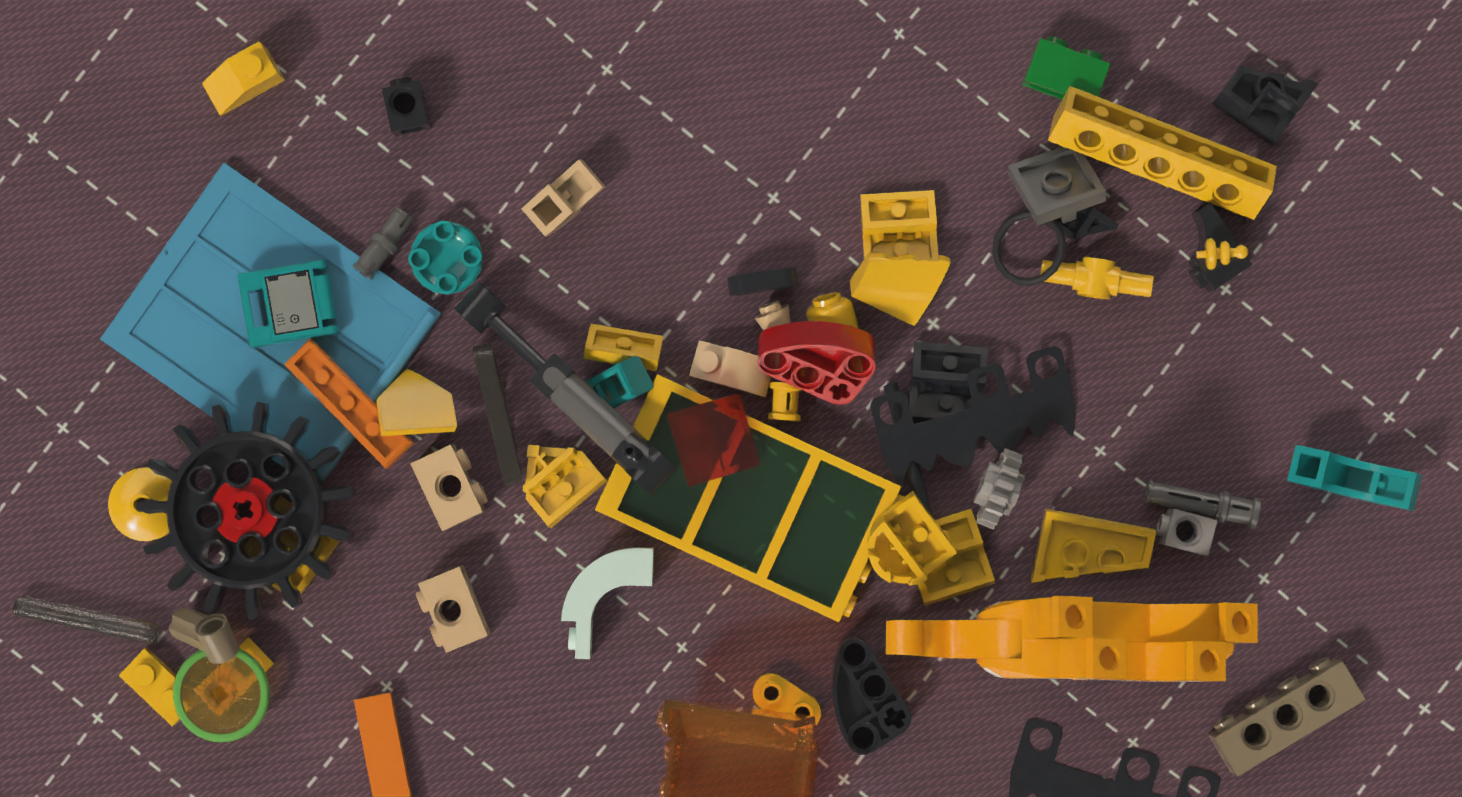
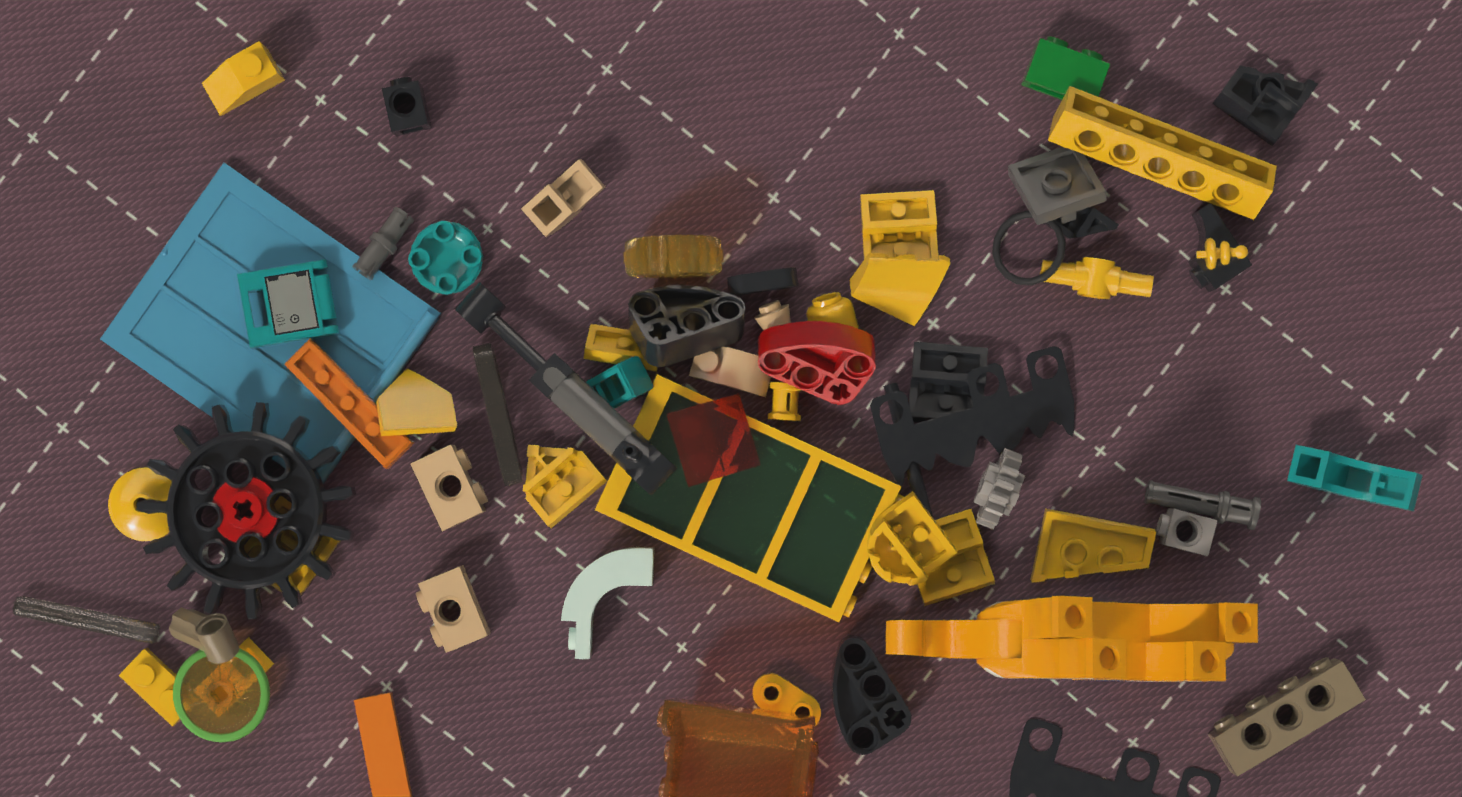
none -> clear yellow gear [623,234,724,279]
none -> black beam [628,285,745,367]

